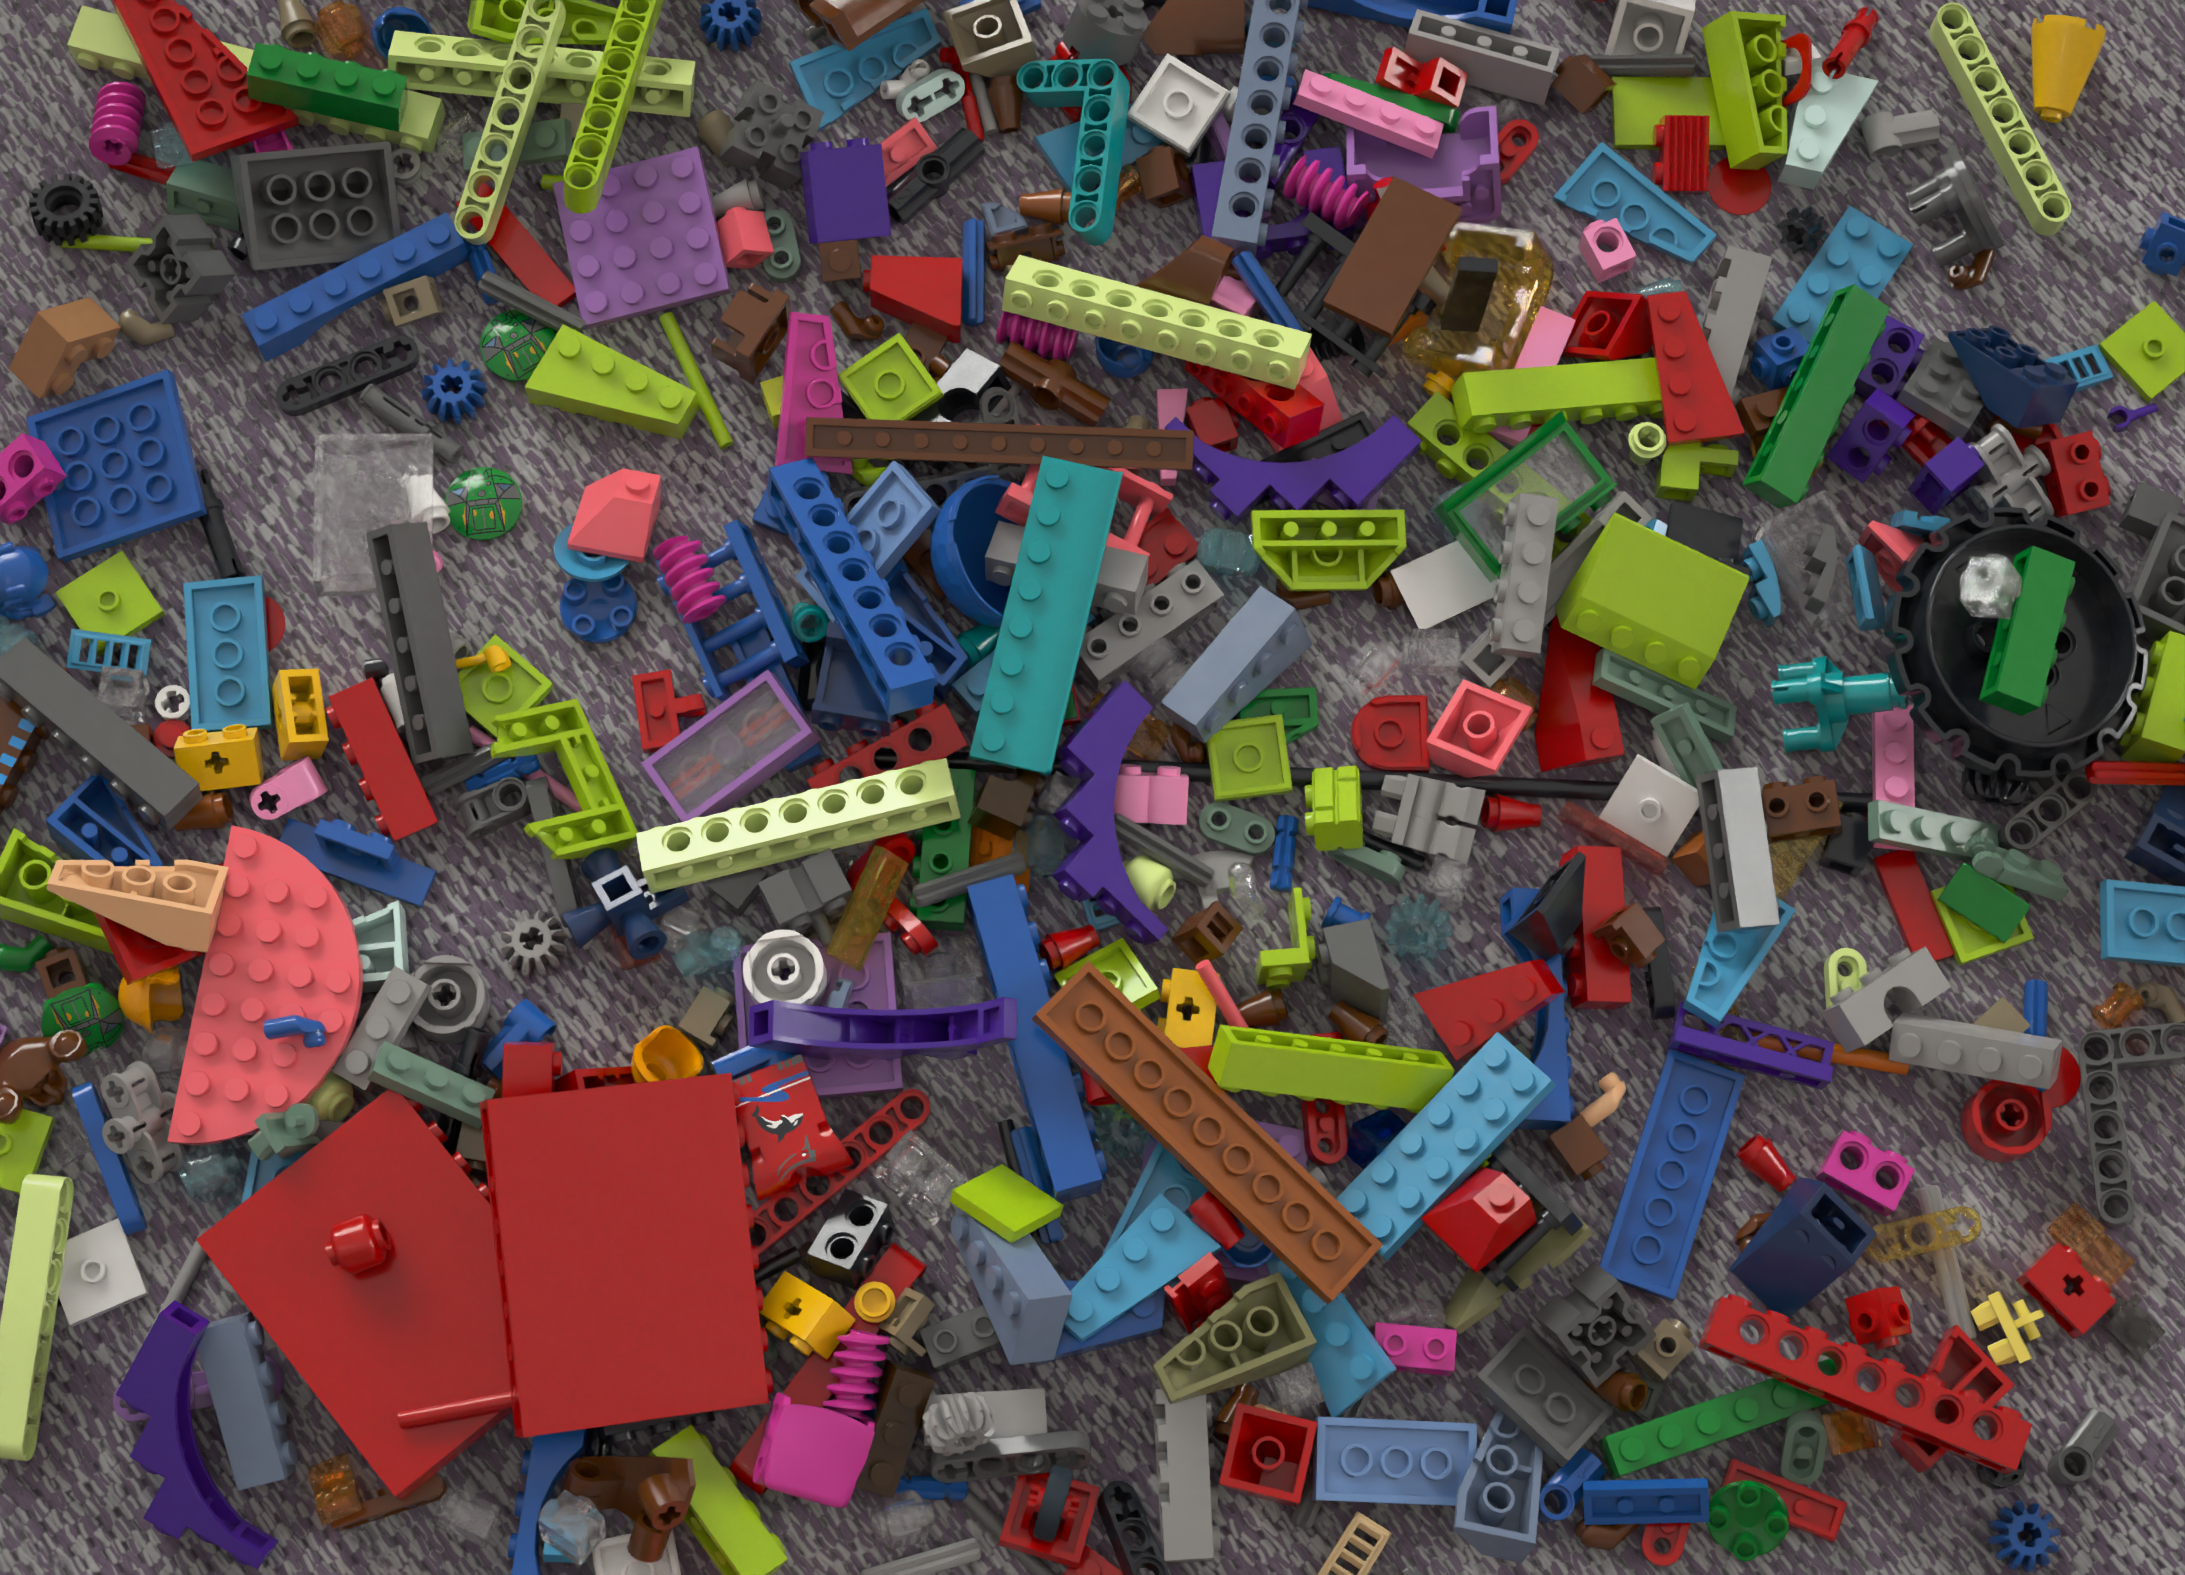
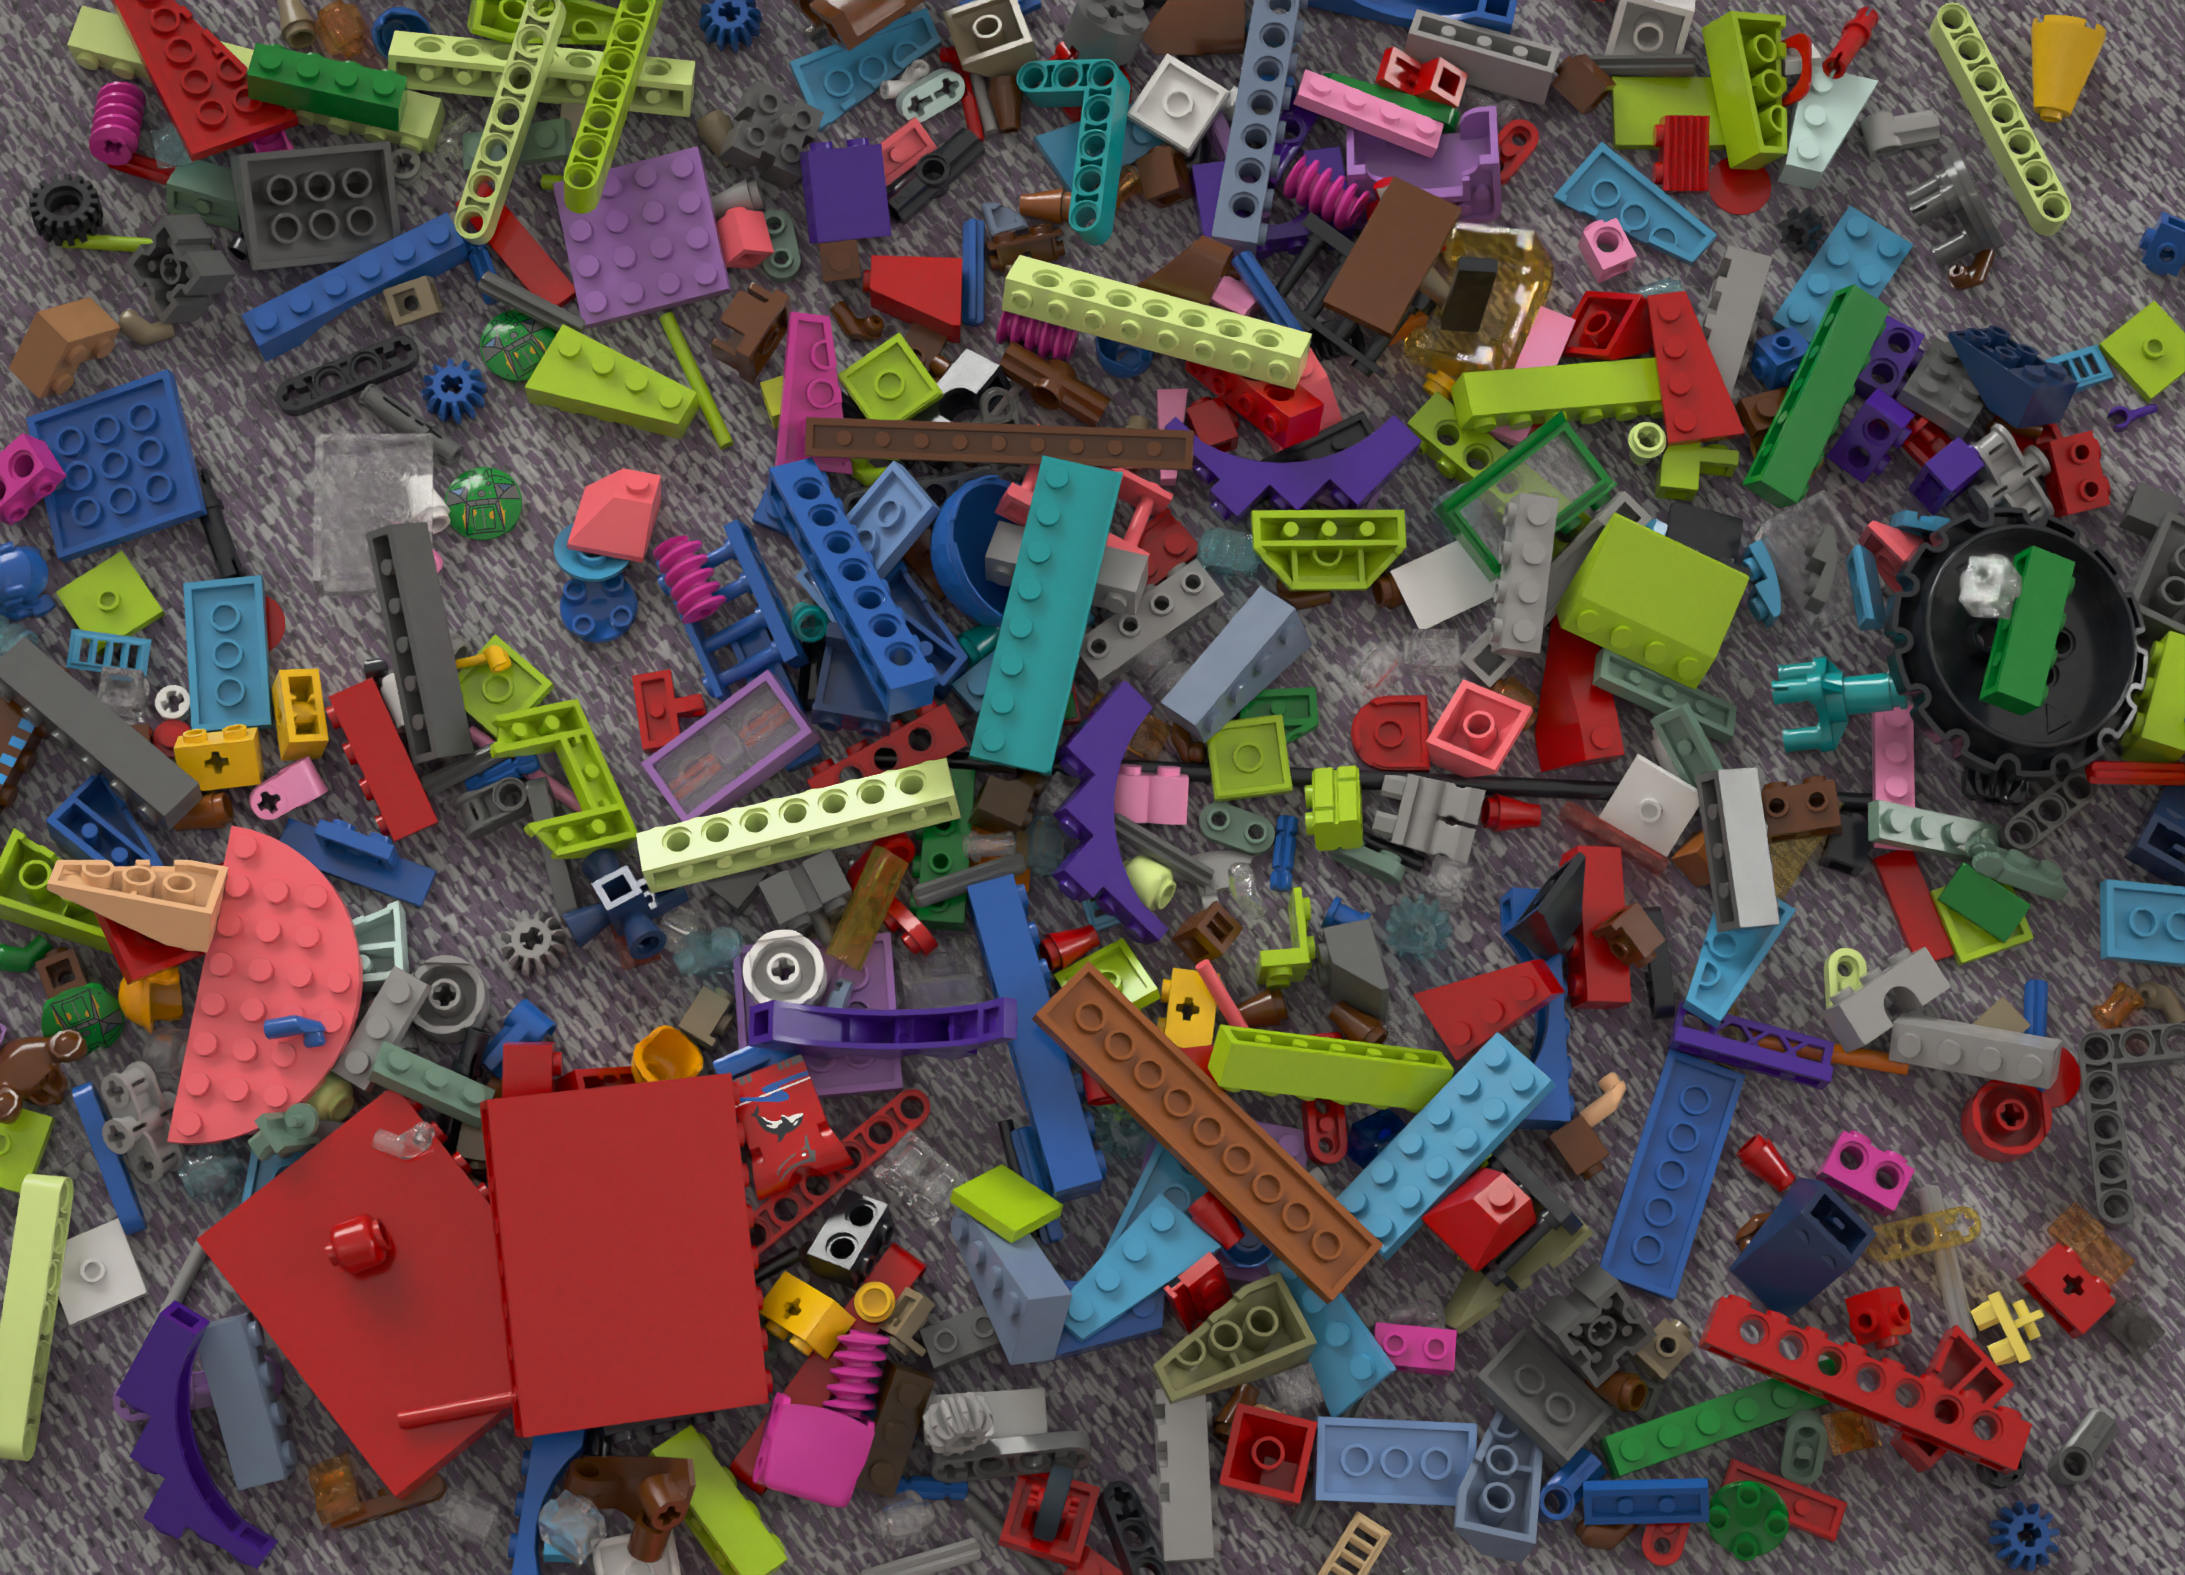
none -> clear arm [372,1122,435,1160]
none -> clear pin [962,830,1015,862]

